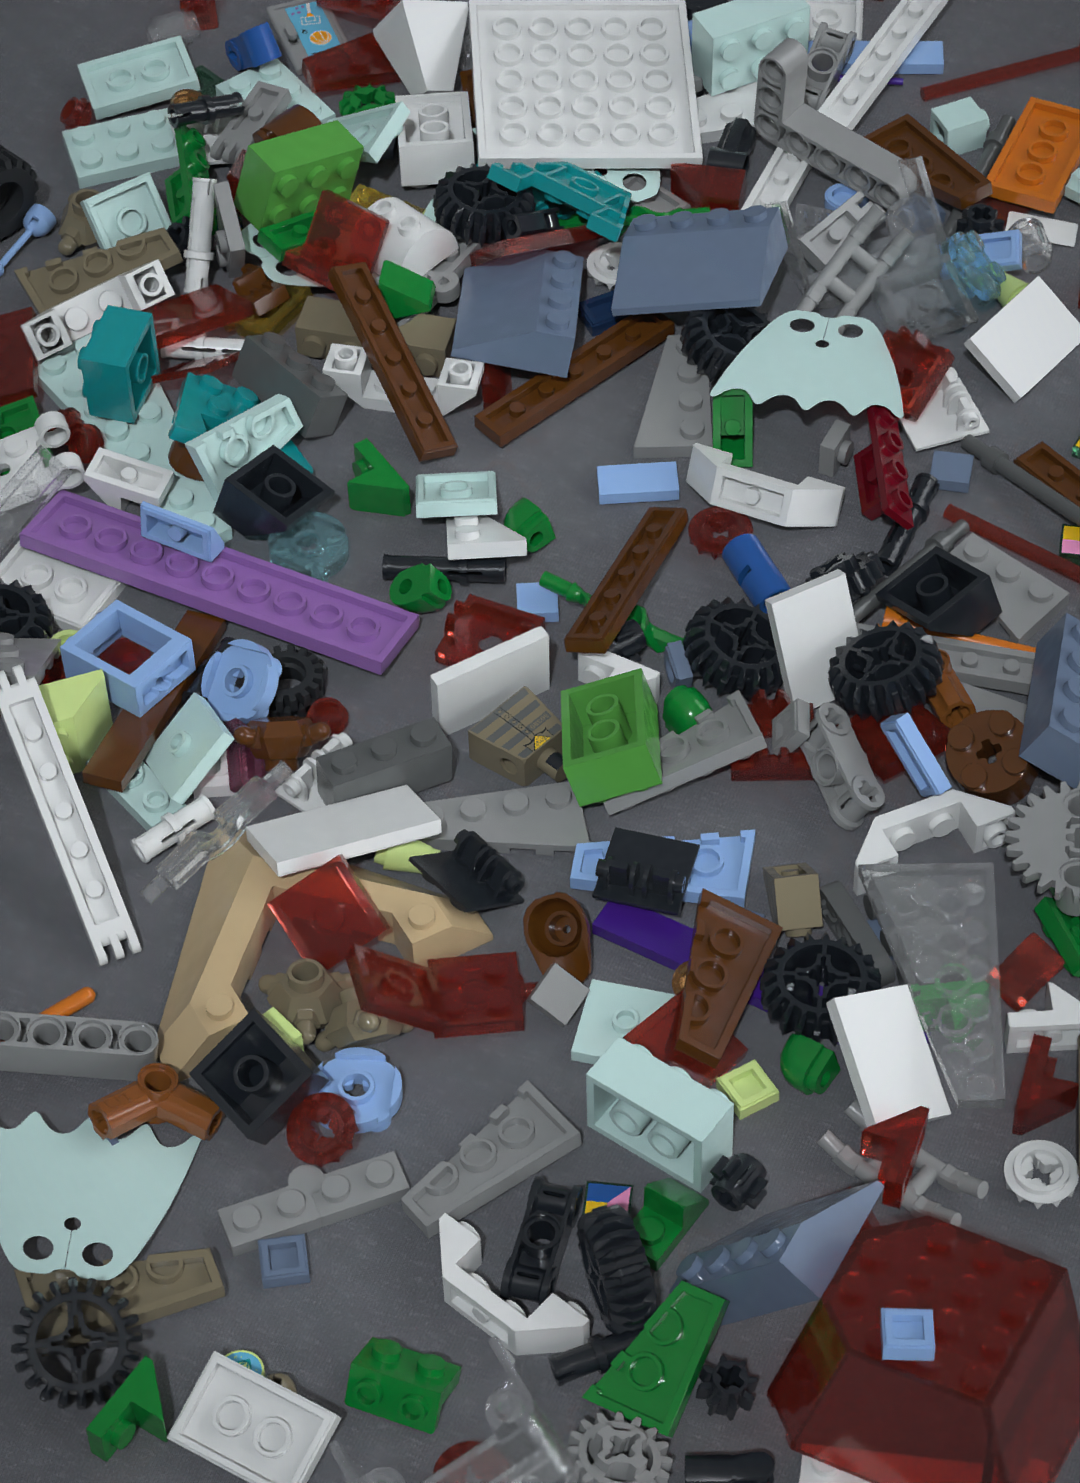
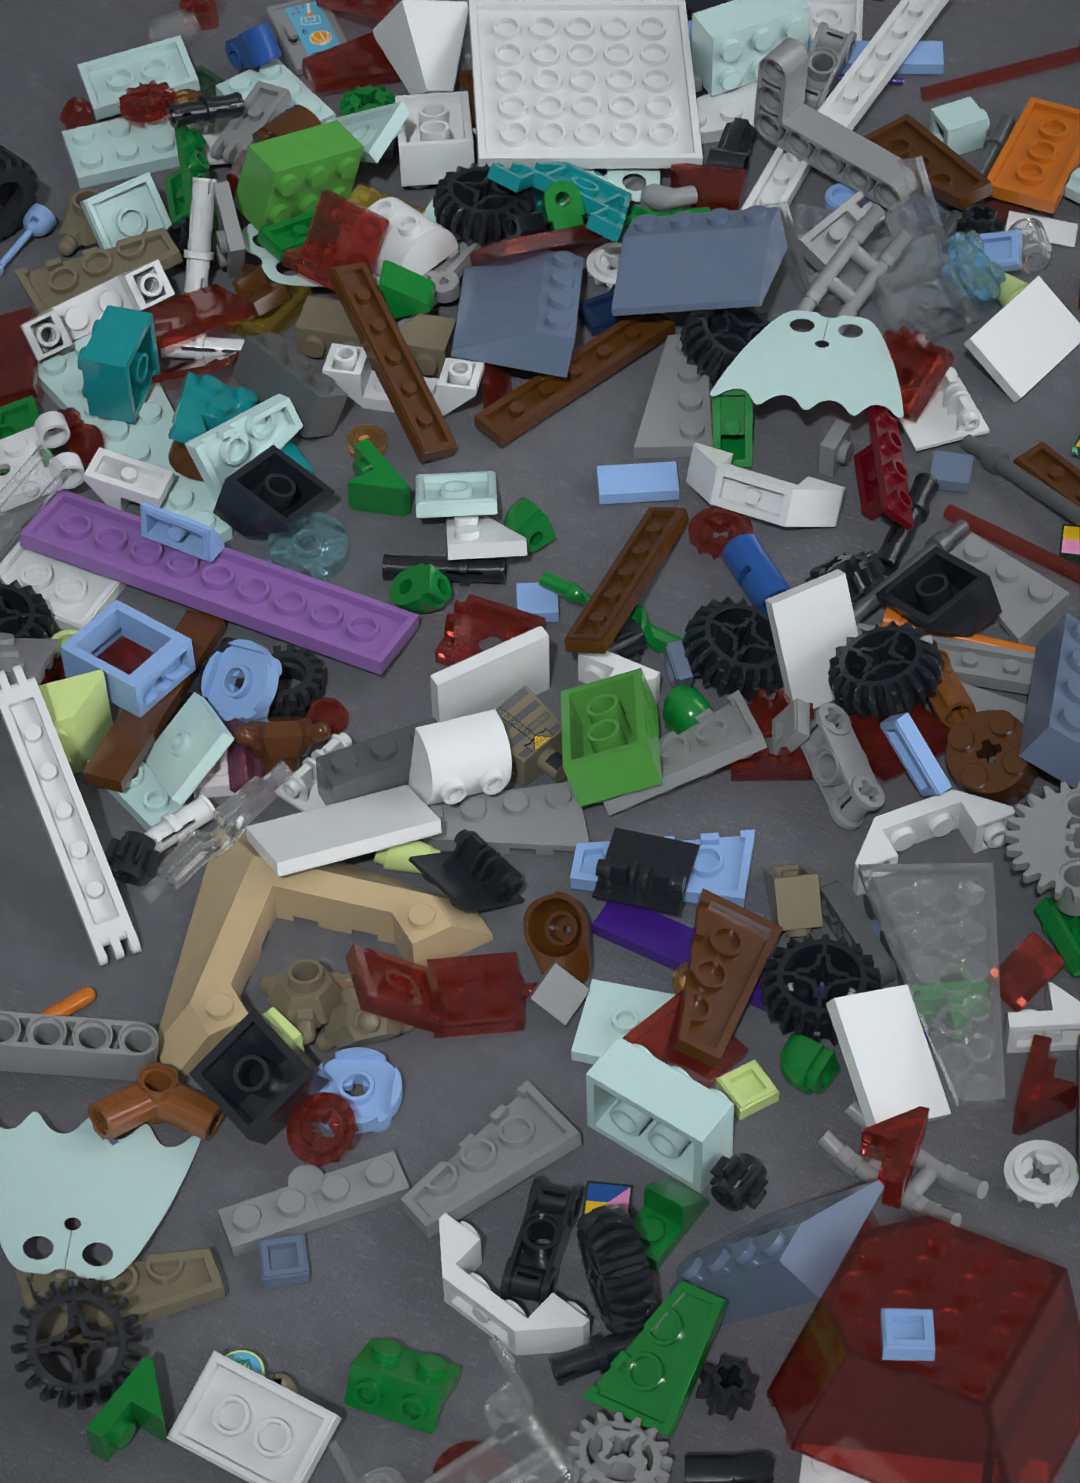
clear red tile [267,854,390,970] -> none
none -> black gear [105,831,162,885]
none -> clear red gear [119,80,177,123]
none -> clear orange tile [347,424,387,459]
none -> white brick [408,709,512,806]
none -> green piece [541,180,585,233]
none -> light grey arm [640,183,698,210]

